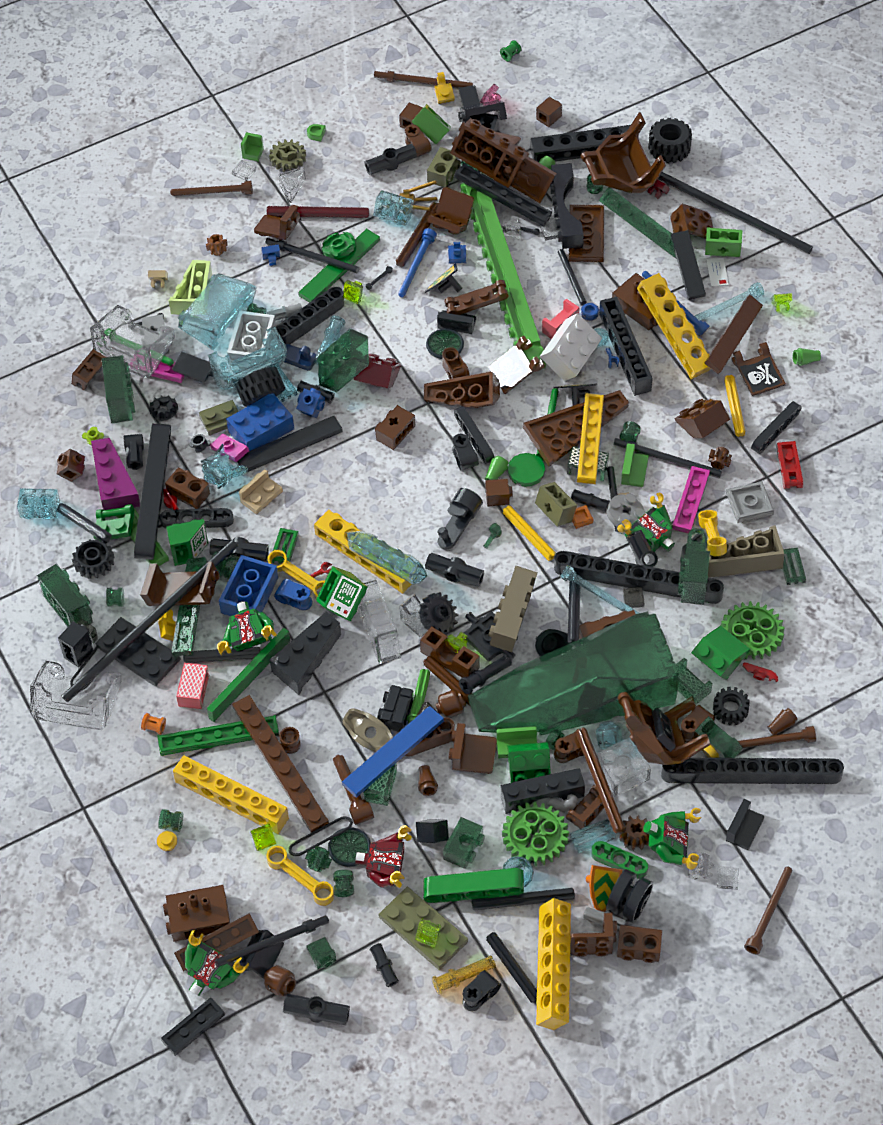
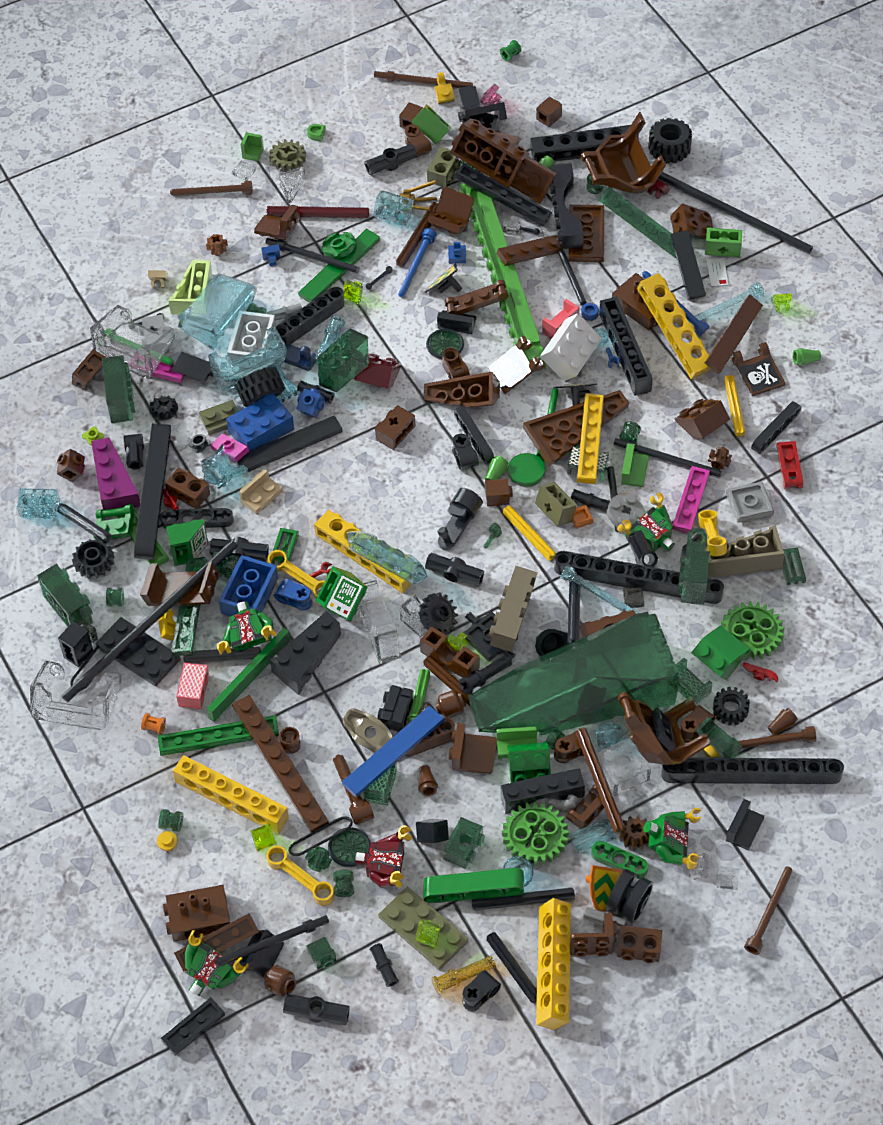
none -> reddish brown plate [496,235,562,266]

